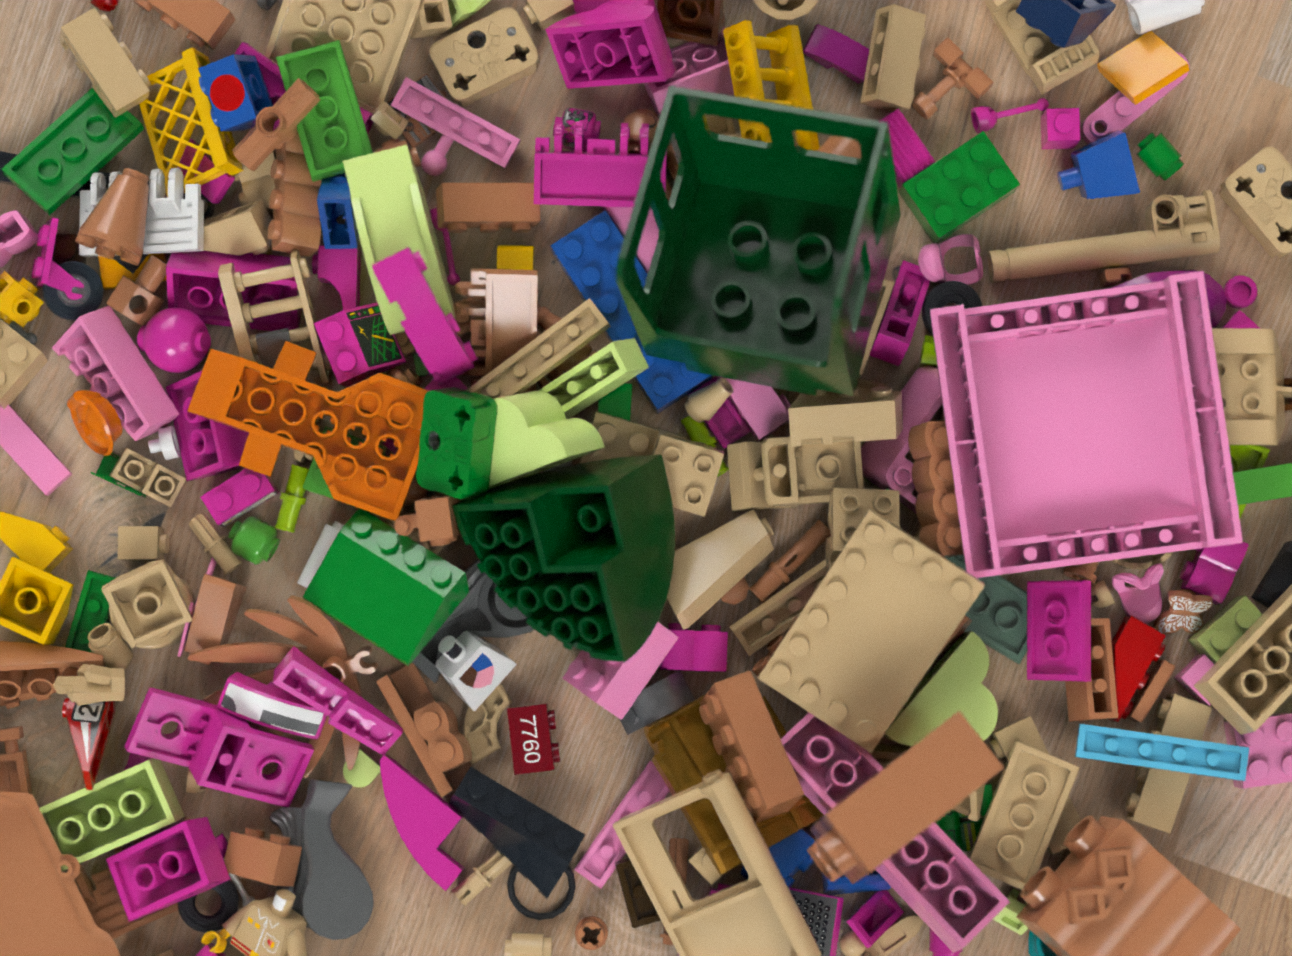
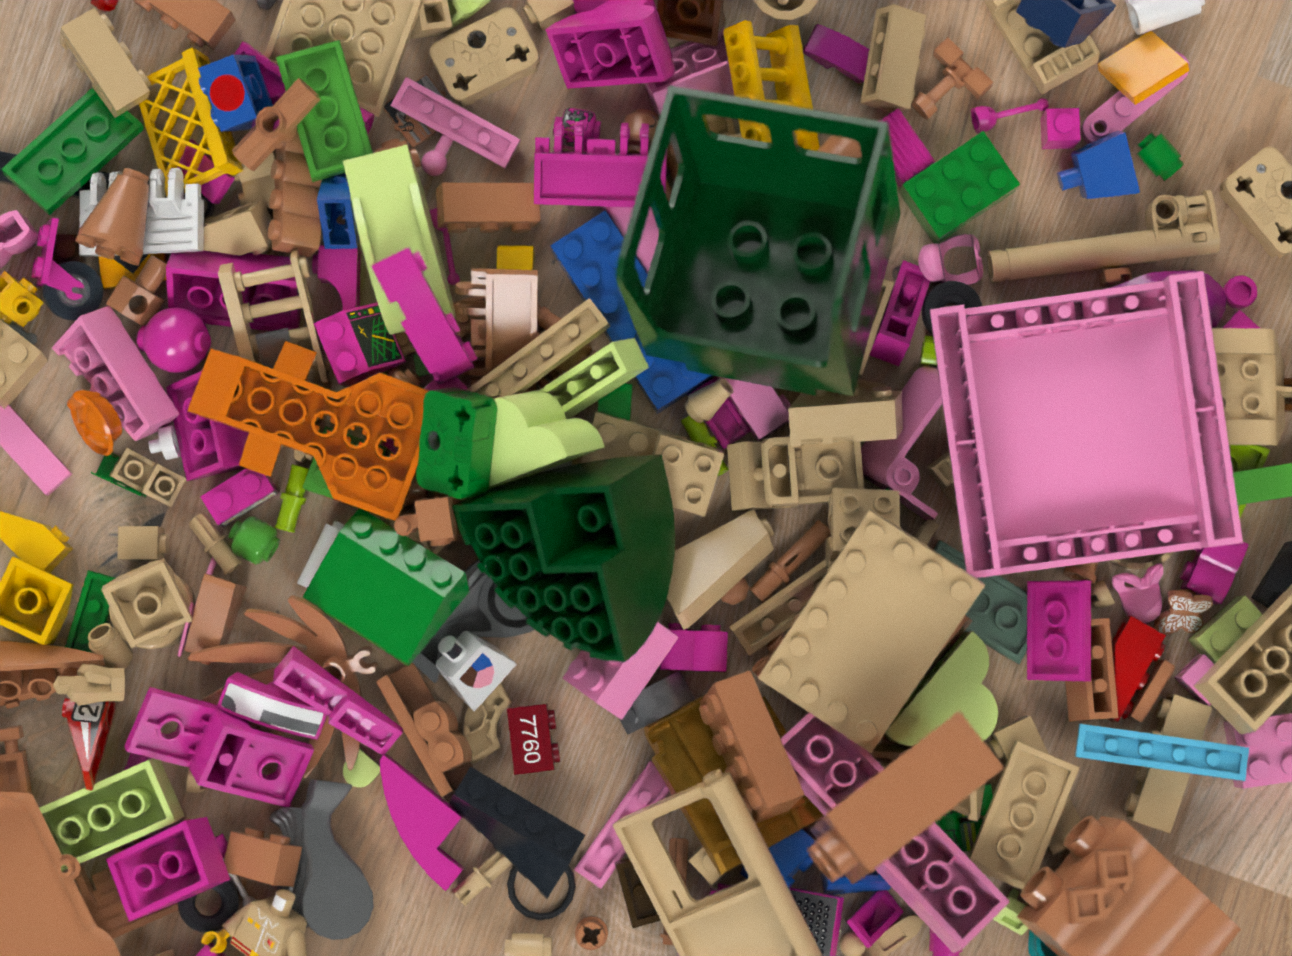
tan plate [370,100,409,140] -> none
nougat brick [908,420,964,558] -> none

